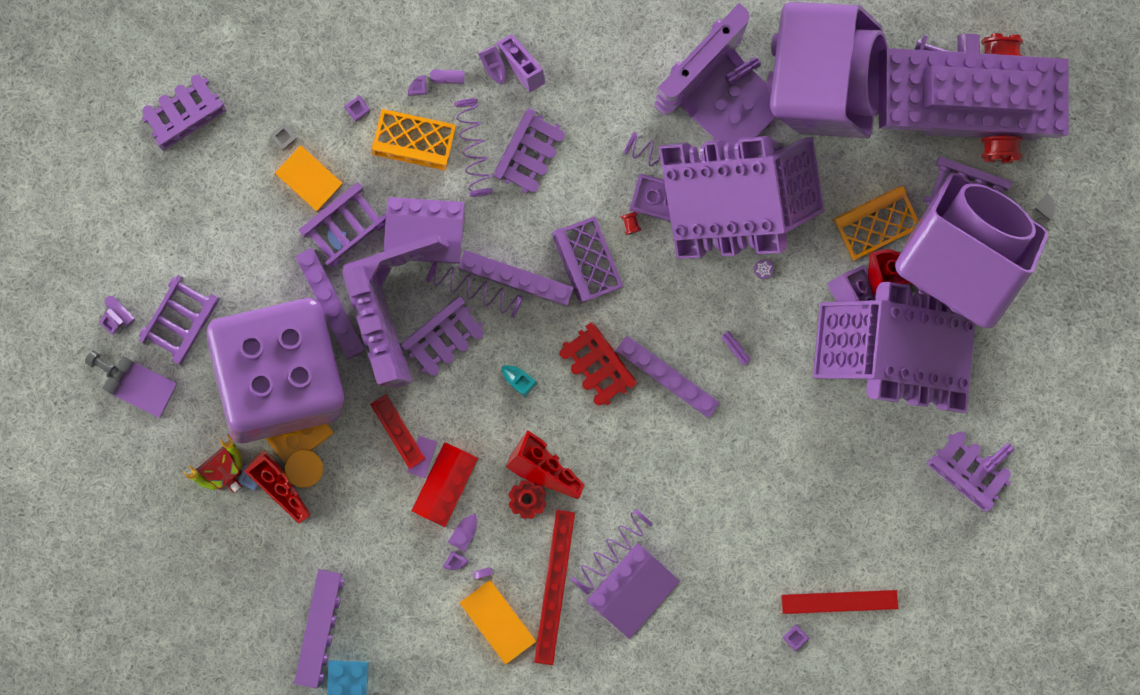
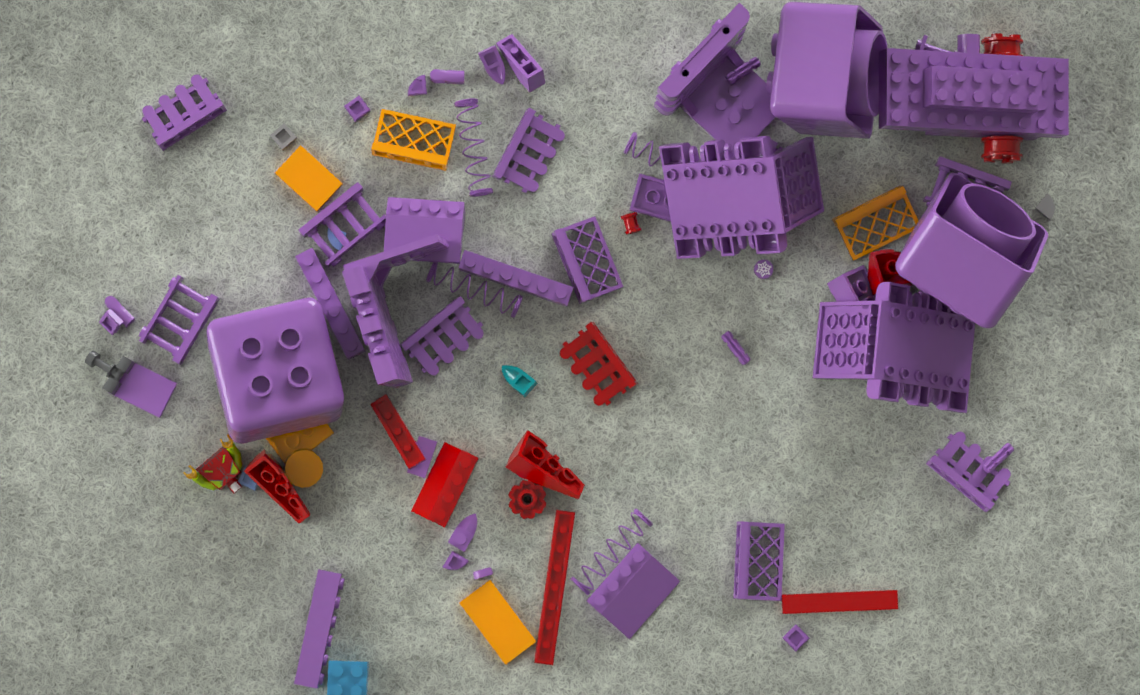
medium lavender plate [616,335,720,418] -> none
none -> medium lavender fence [733,521,785,601]

